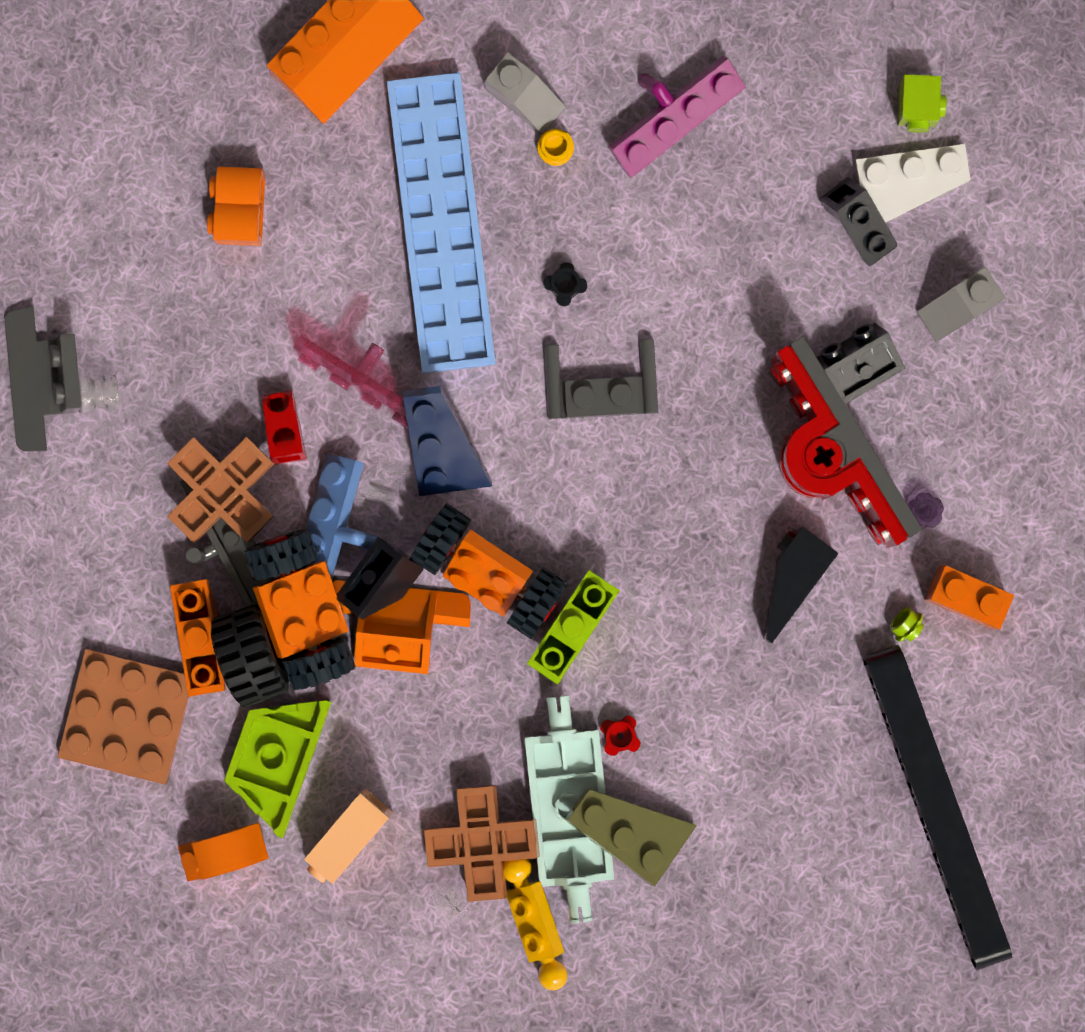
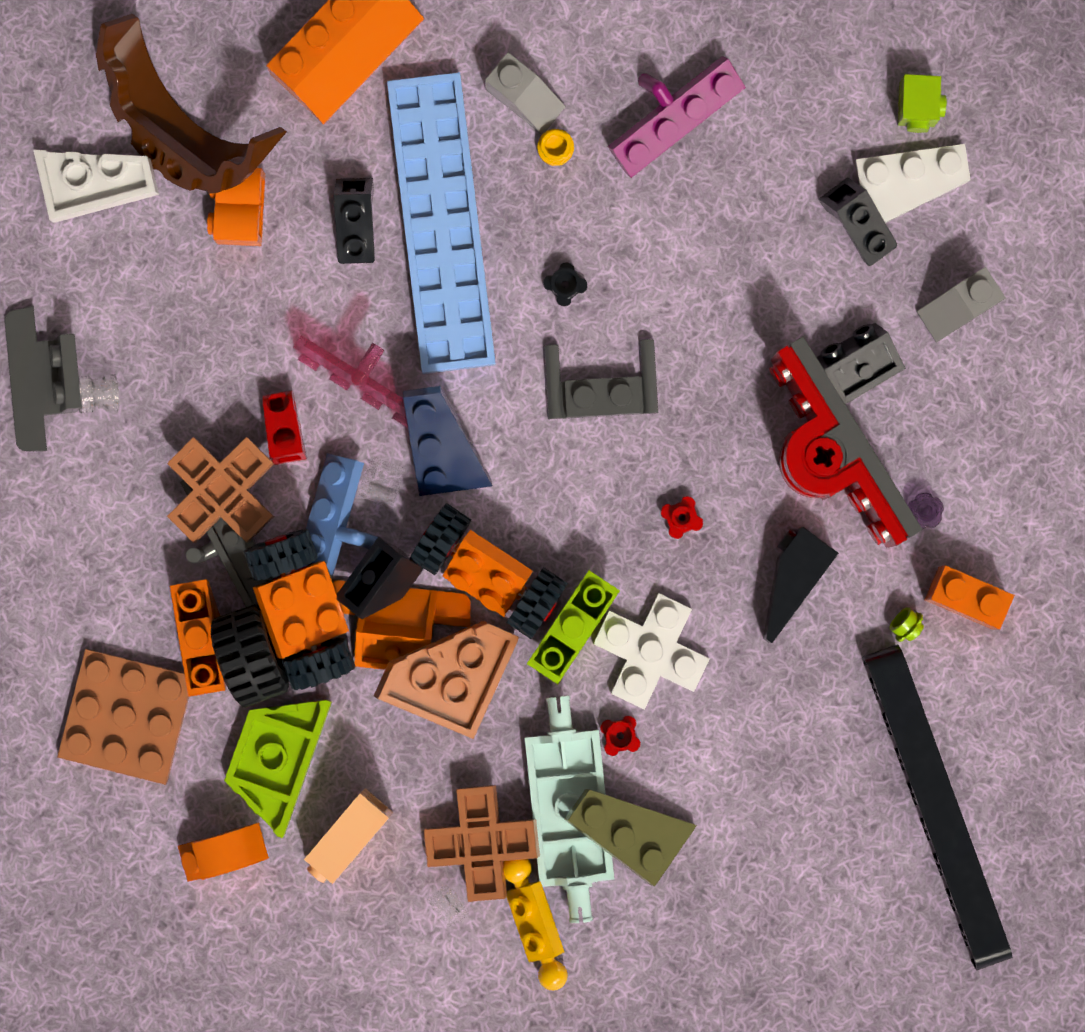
none -> white wing [33,150,159,223]
none -> reddish brown windscreen [96,14,287,194]
none -> black bracket [334,178,375,264]
none -> nougat plate [373,621,519,739]
none -> white plate [593,593,710,710]
none -> red plate [661,496,703,539]

